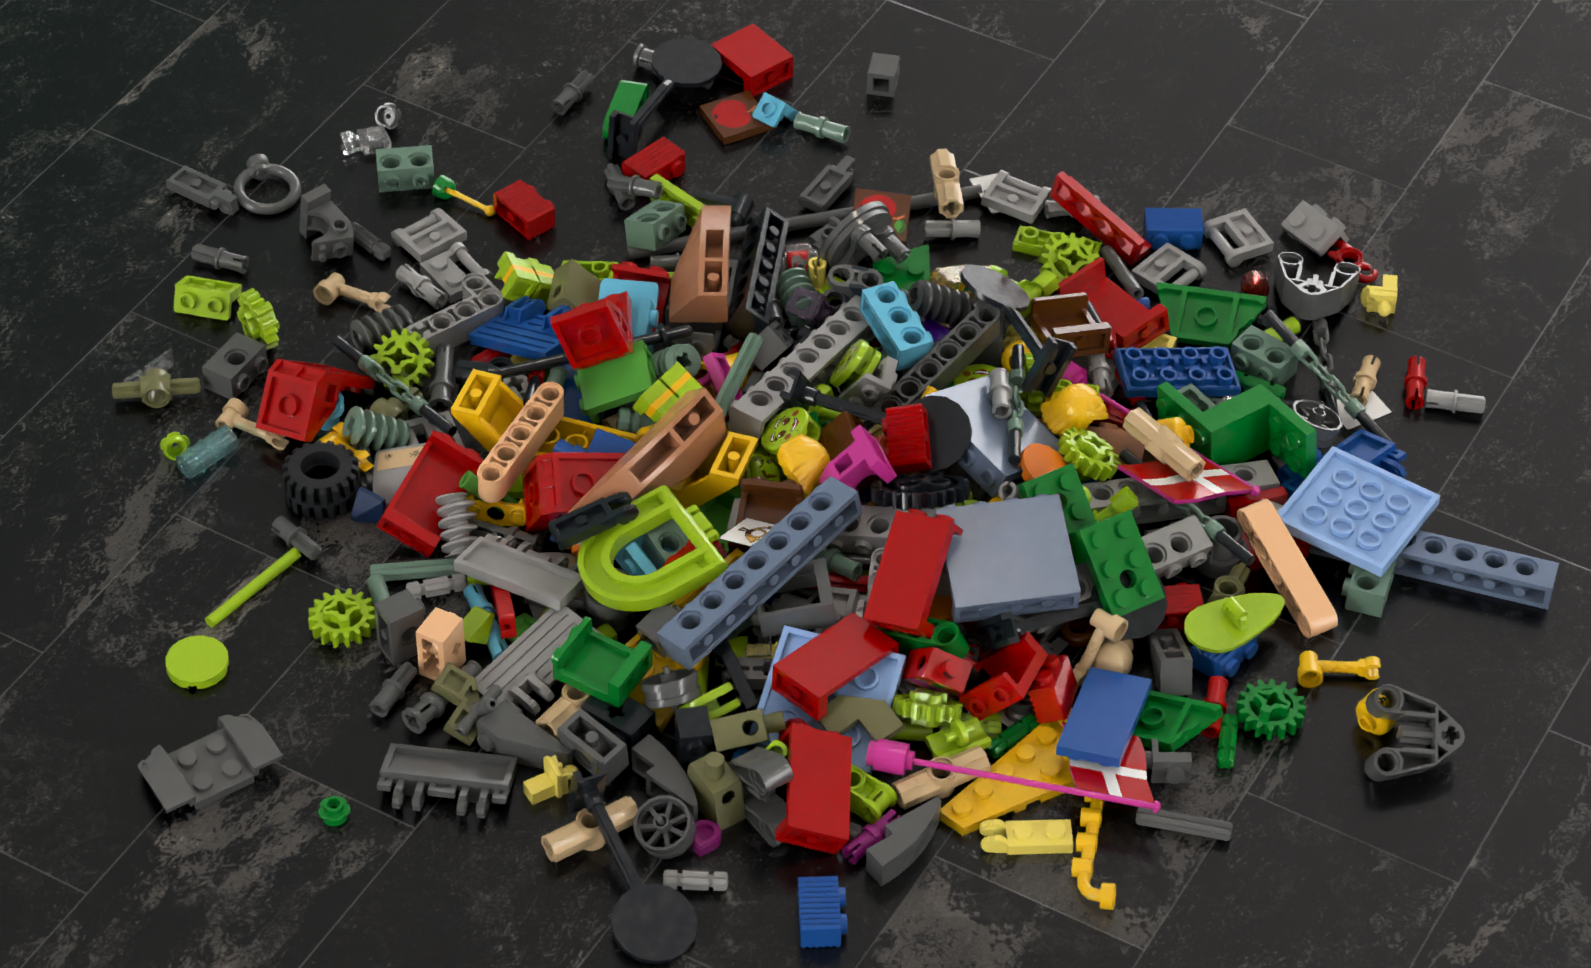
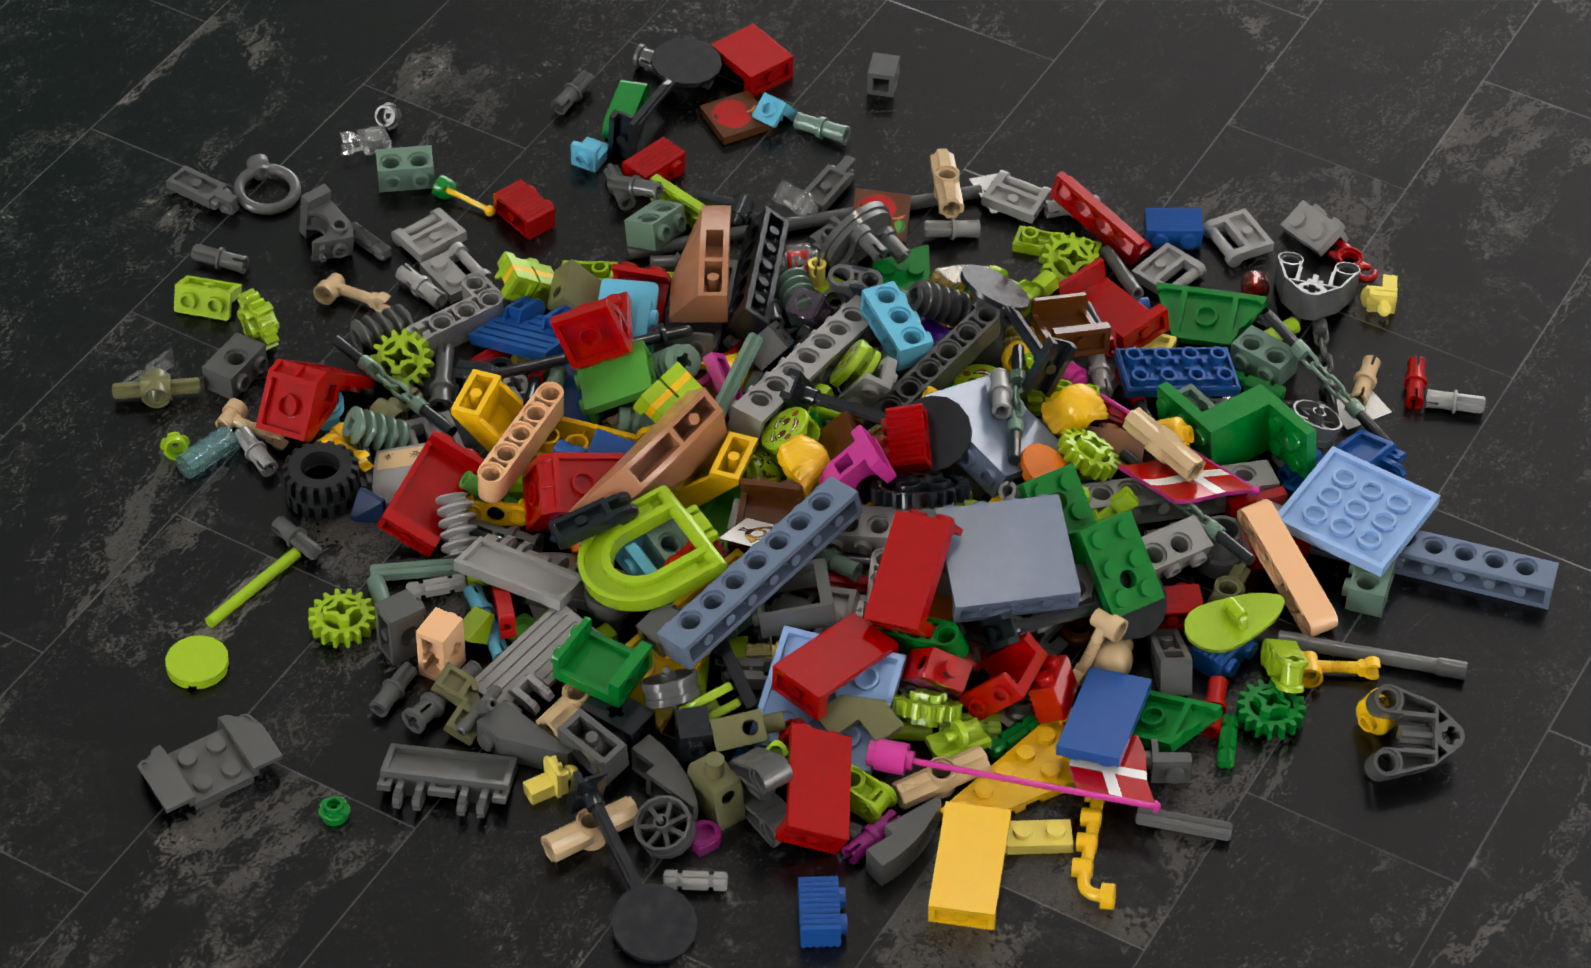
none -> light grey axle [234,426,278,477]
none -> medium azure bracket [570,137,608,173]
none -> clear piece [772,180,818,216]
none -> yellow panel [928,801,1011,930]
none -> lime piece [1261,638,1309,693]
none -> dark grey piece [1278,630,1468,680]

